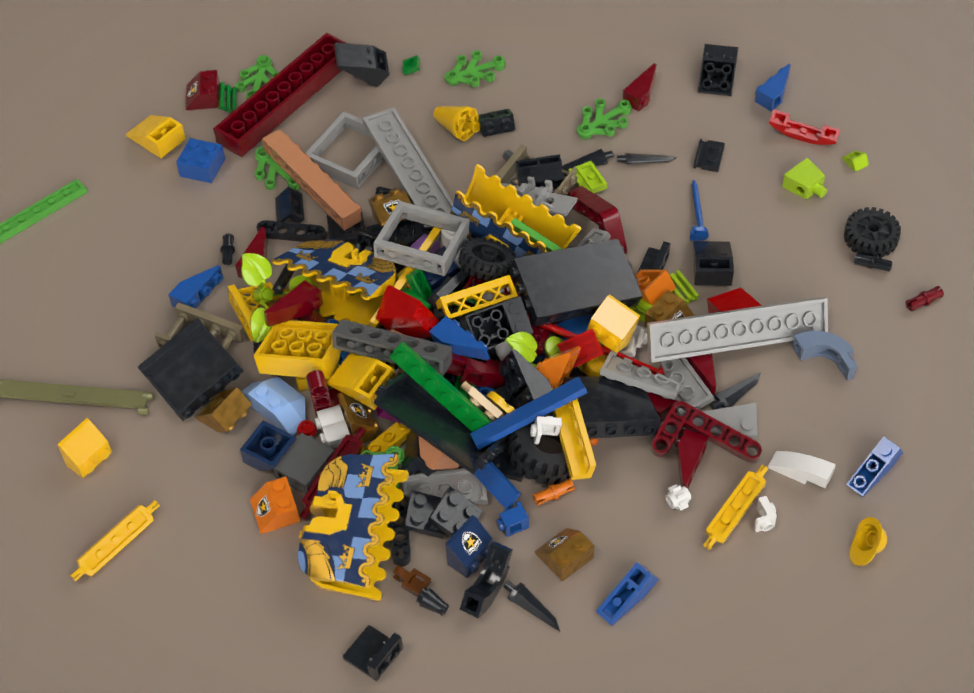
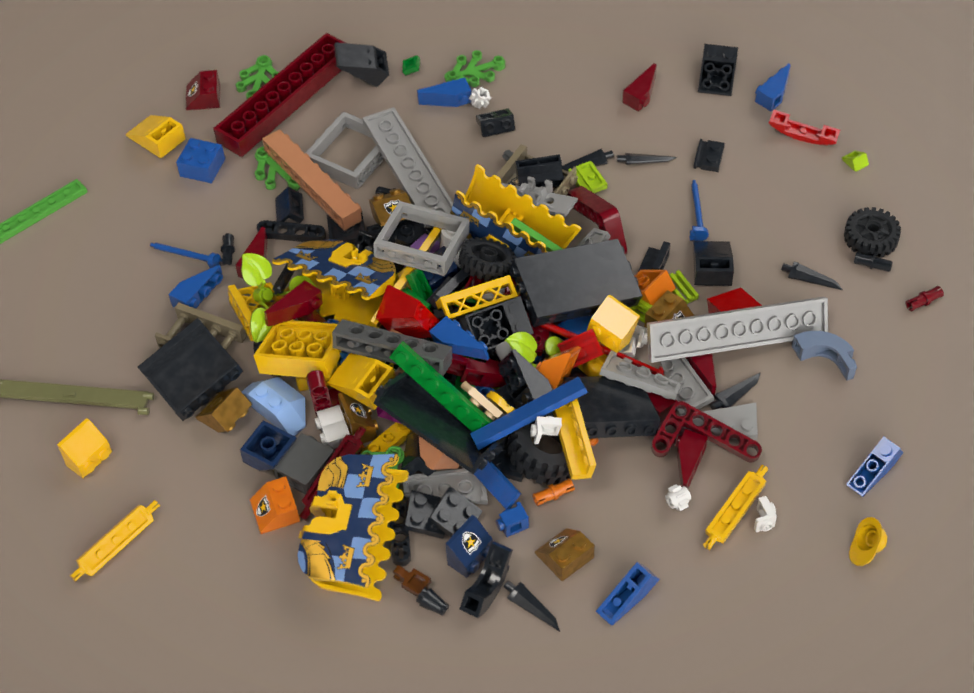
green tile [218,82,237,113] -> none
red plate [297,420,317,437] -> none
black bracket [343,625,403,682] -> none
yellow cone [433,106,480,141] -> none
bright green plant [577,98,631,139] -> none
white slope [768,451,836,488] -> none
lime torso [782,158,828,199] -> none
none -> blue piece [150,243,222,268]
none -> blue slope [417,77,472,107]
none -> white gear [469,87,491,109]
none -> black bar [781,261,843,290]

